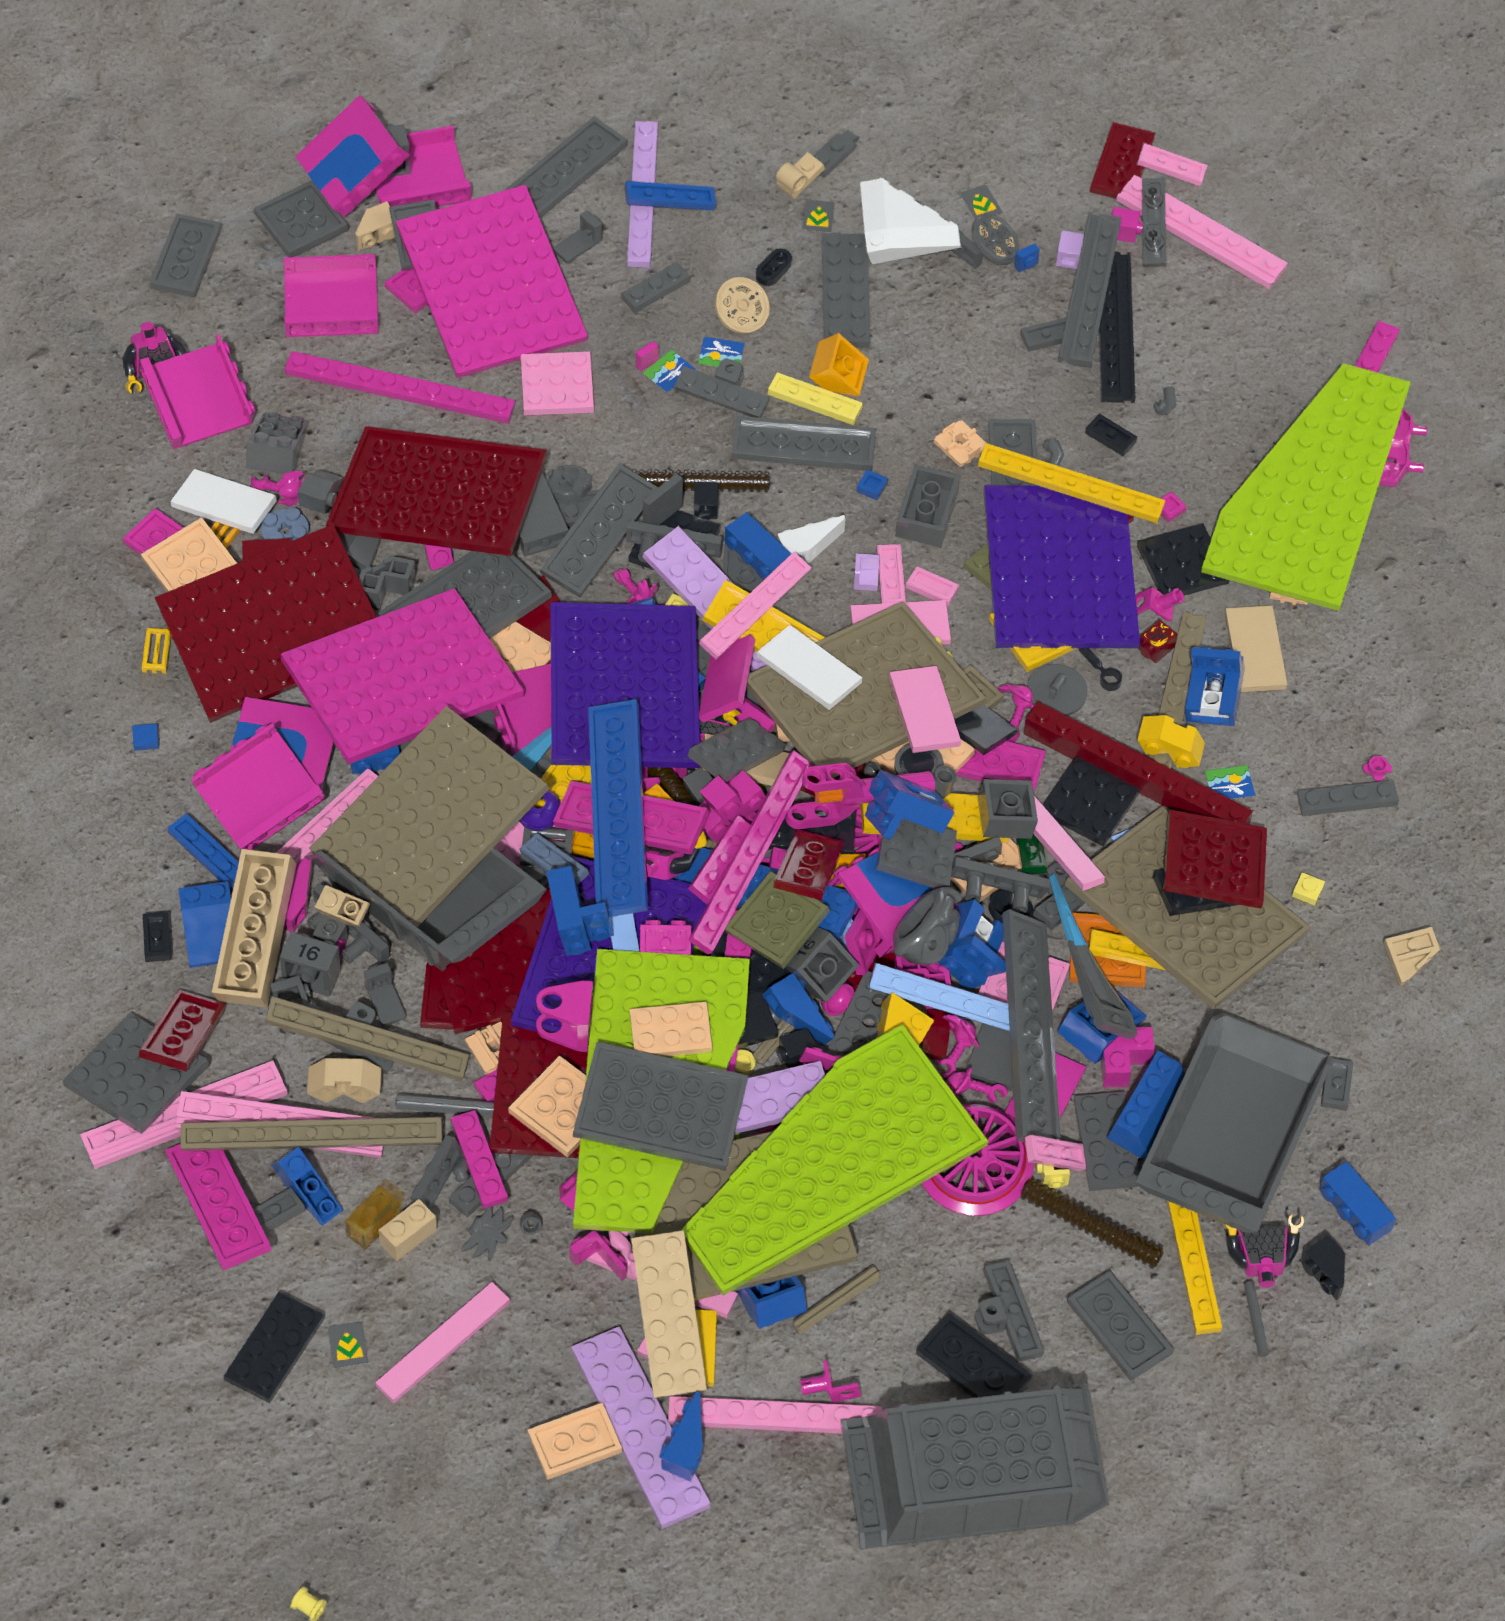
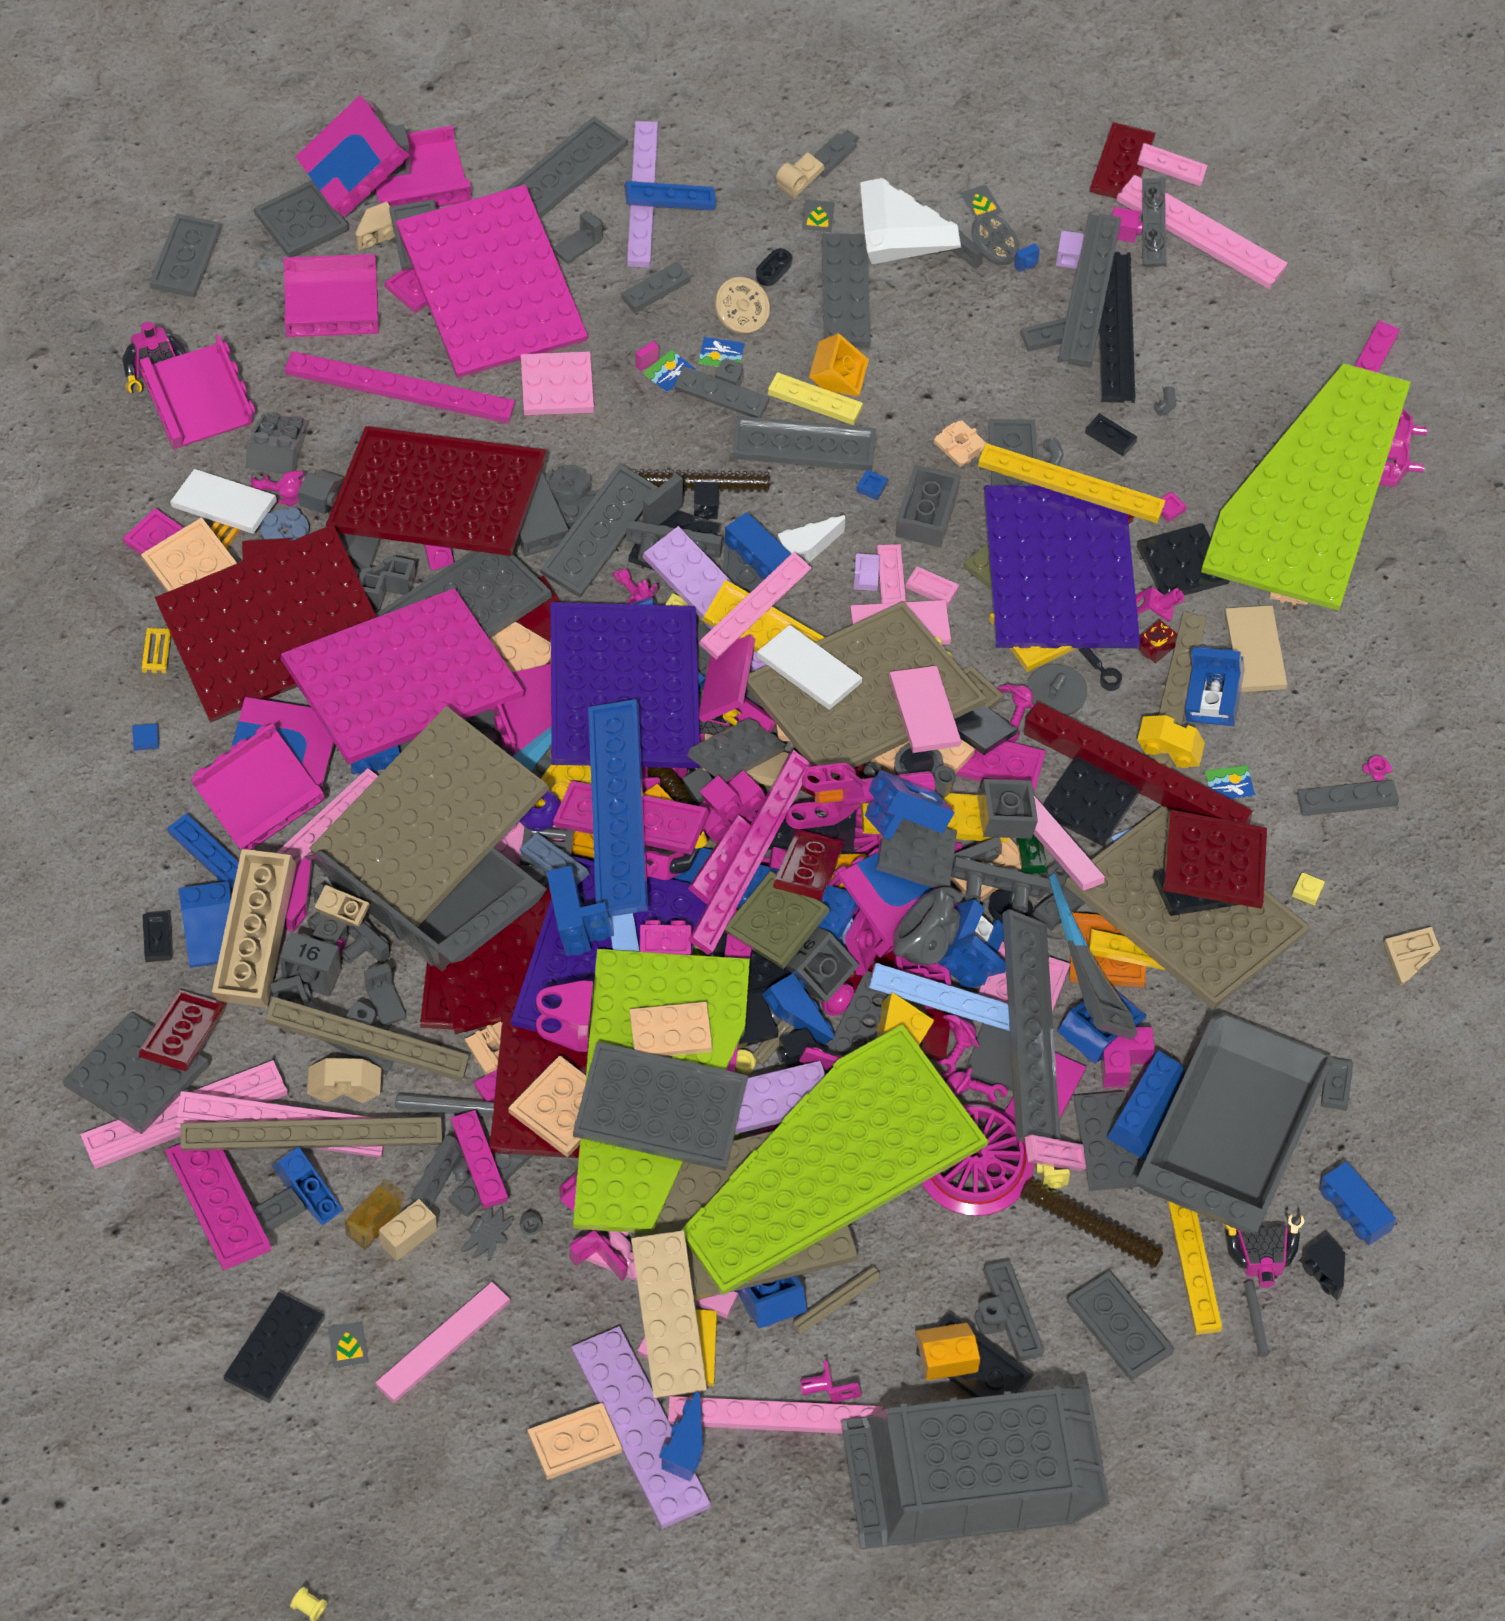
none -> light orange slope [915,1323,980,1381]

